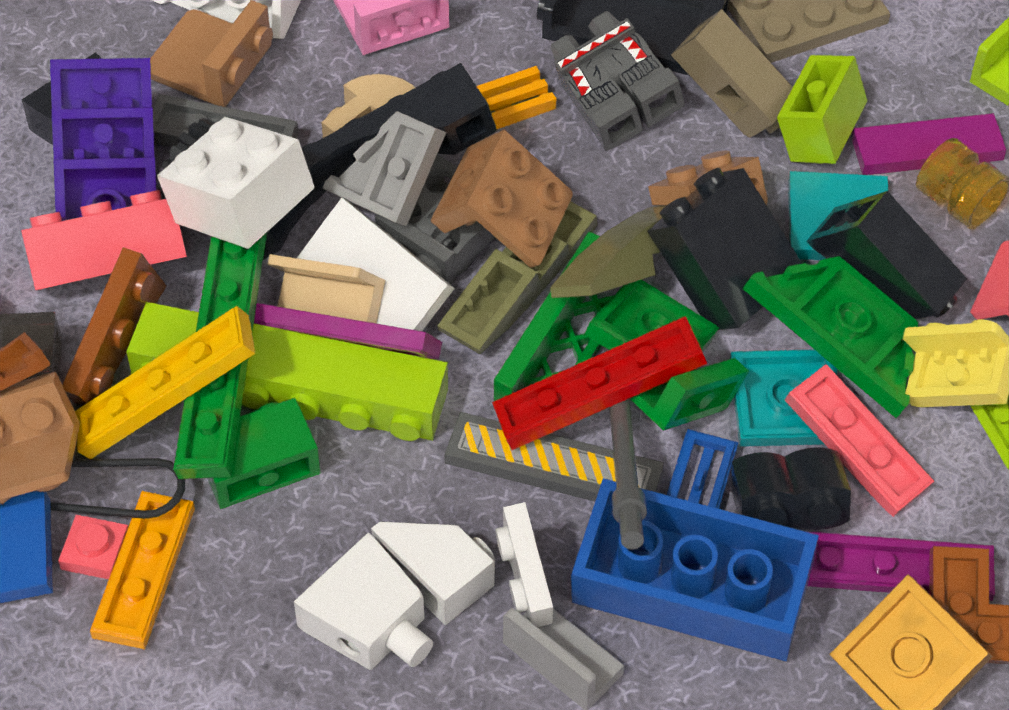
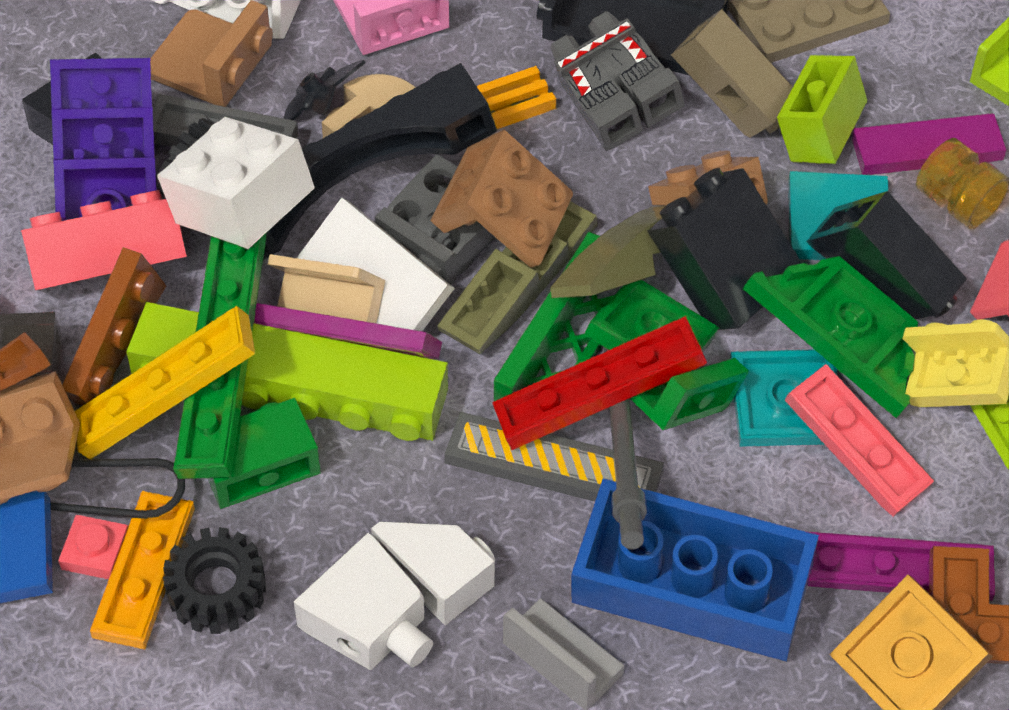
light grey wing [323,111,446,226] -> none
white wing [495,502,553,627] -> none
blue tile [667,429,739,509] -> none
black brick [731,447,851,530] -> none
none -> black tyre [163,527,266,634]
none -> black piece [284,59,366,120]

